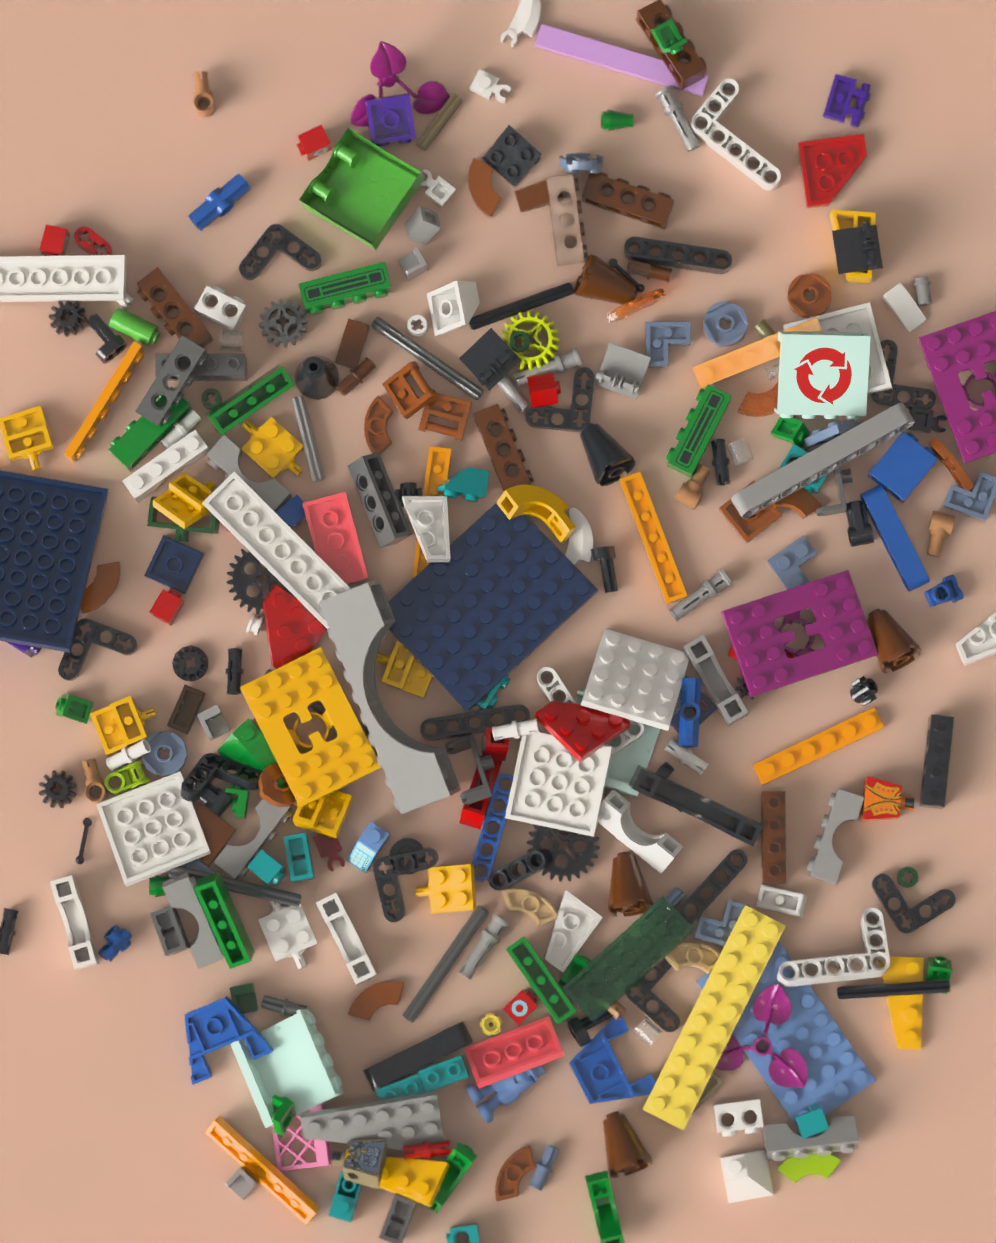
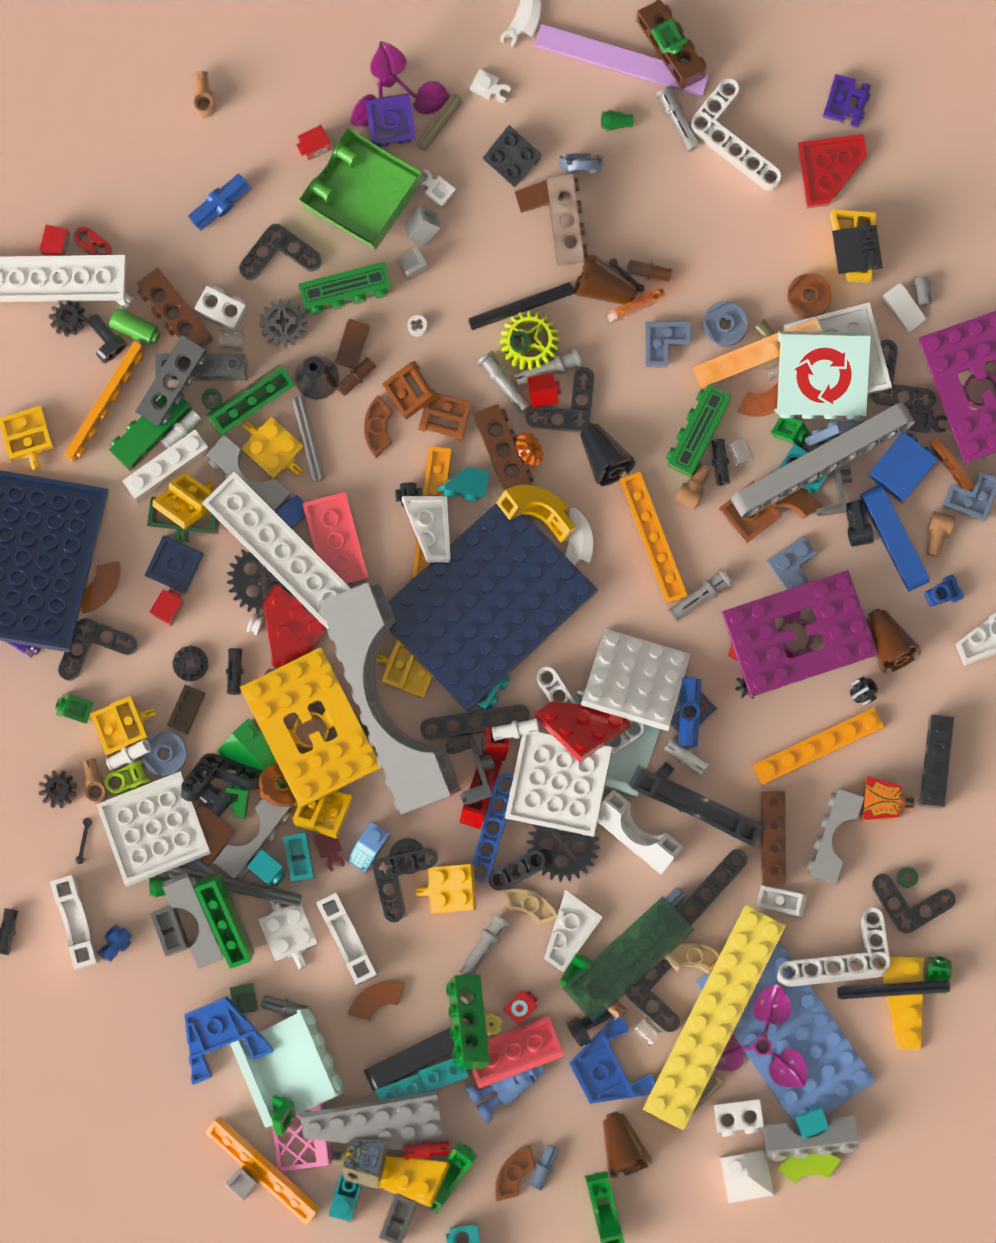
light grey panel [197,705,230,741] -> none
dark grey brick [348,452,412,548] -> none
dark grey axle [371,317,484,400] -> none
dark grey axle [403,905,489,1022] -> none
white slope [427,281,480,336] -> none
black hinge [459,328,521,391] -> none
dark orange tile [468,158,501,218] -> none
green brick [506,936,577,1025] -> none
reddish brown brick [581,172,674,230] -> none
black piece [591,546,618,593] -> none
light grey hinge [595,343,651,399] -> none
reddish brown cone [608,852,653,917] -> none
black beam [624,237,732,274] -> none
light grey arch [683,635,749,726] -> none
sand blue plate [694,900,750,946] -> none
none -> green brick [446,975,490,1069]
none -> orange gear [516,432,544,466]

